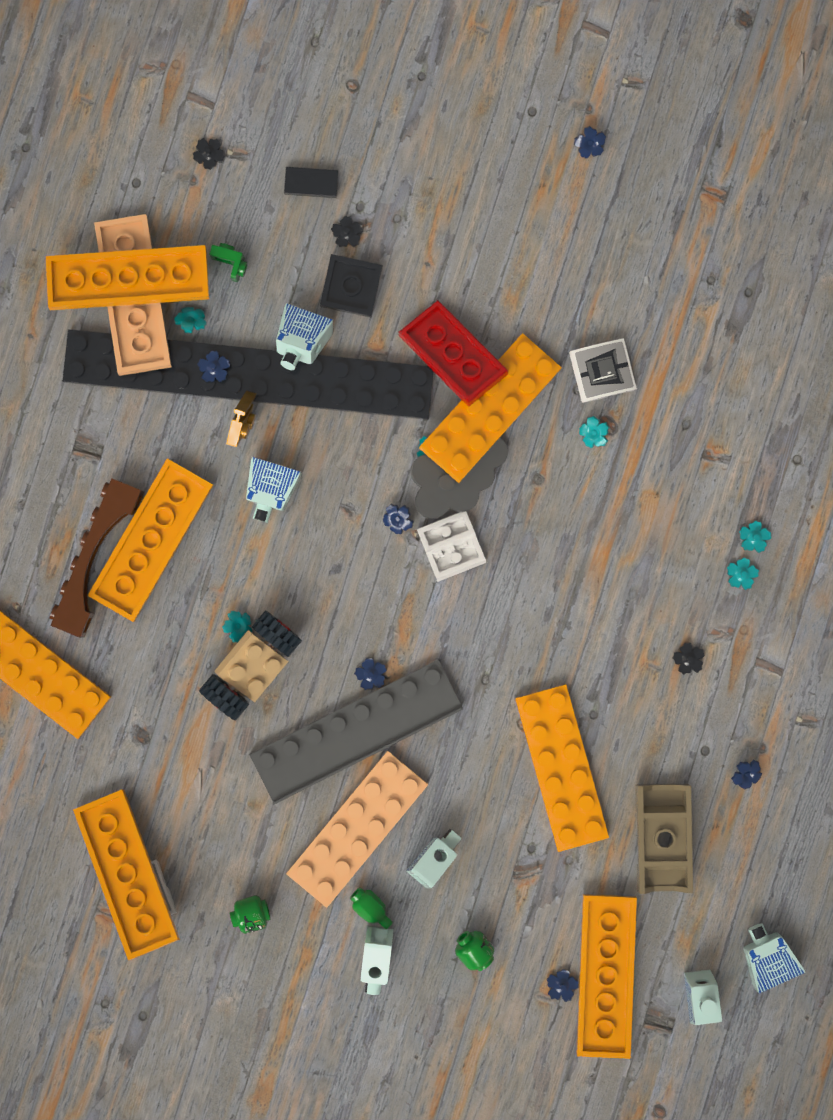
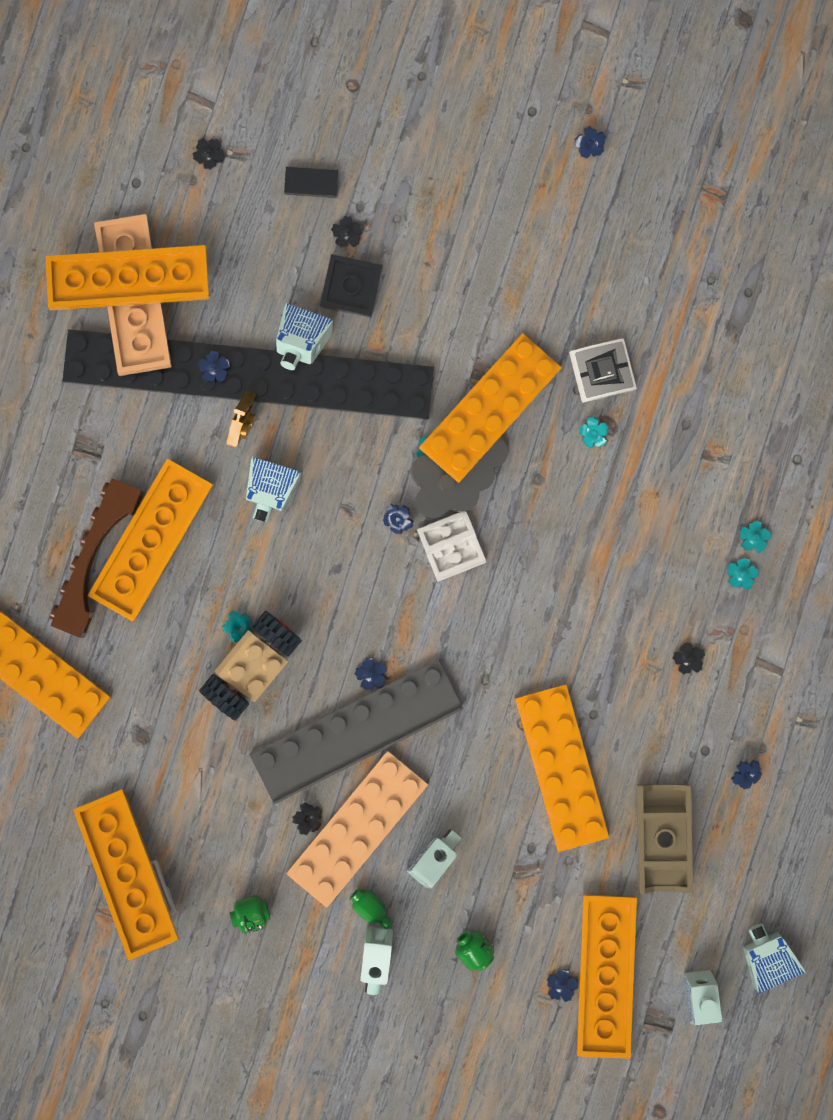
teal plant [174,307,207,333] -> none
green bracket [209,243,247,283] -> none
red tile [398,300,508,407] -> none
none -> black plant [292,802,322,835]

